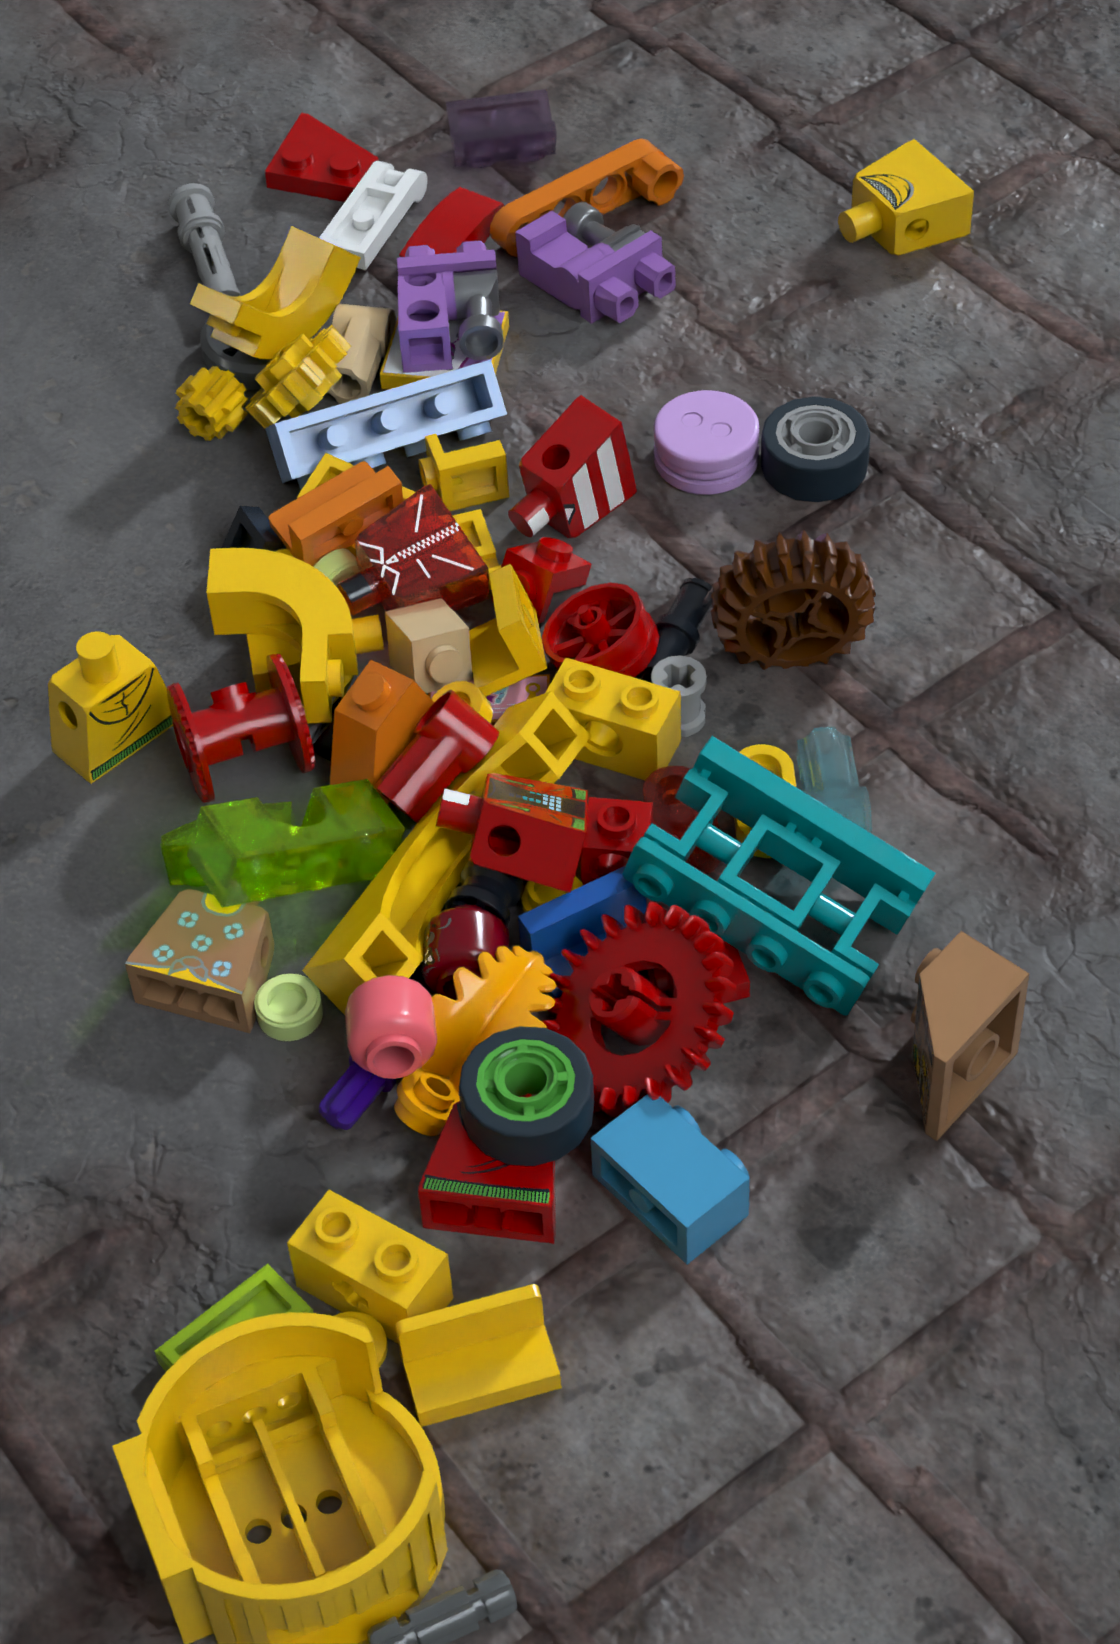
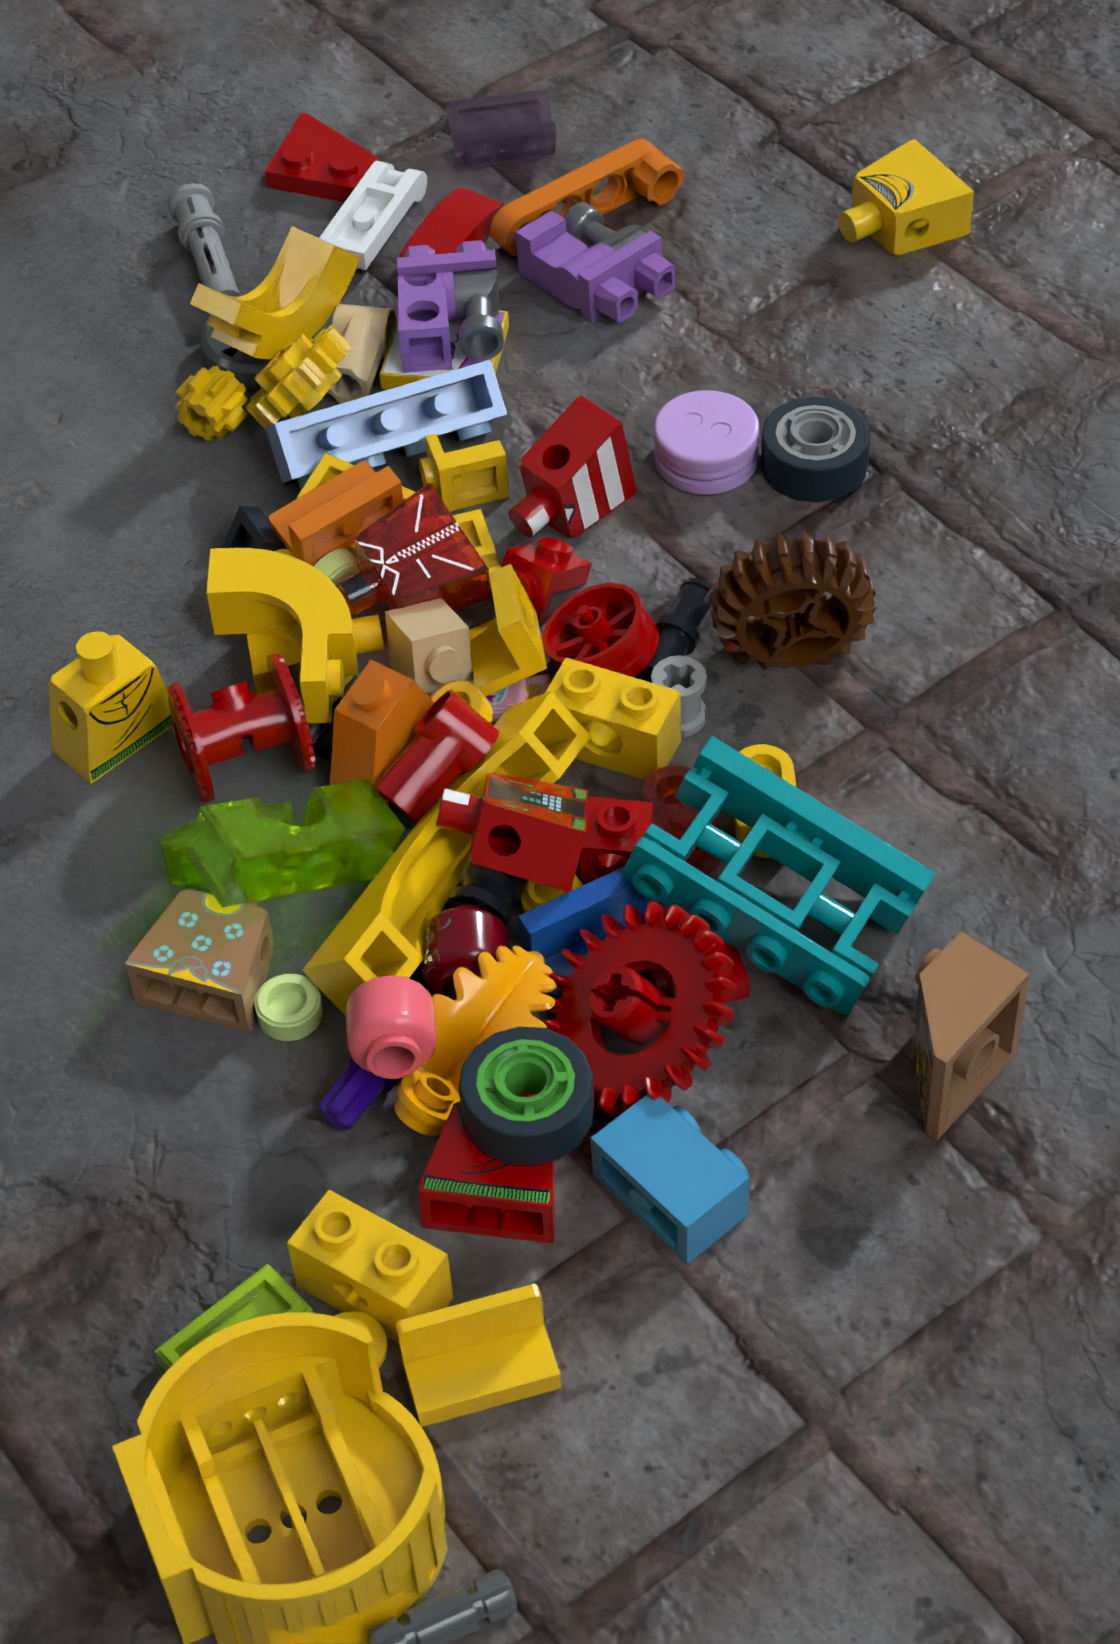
clear light blue piece [796,727,872,833] -> none

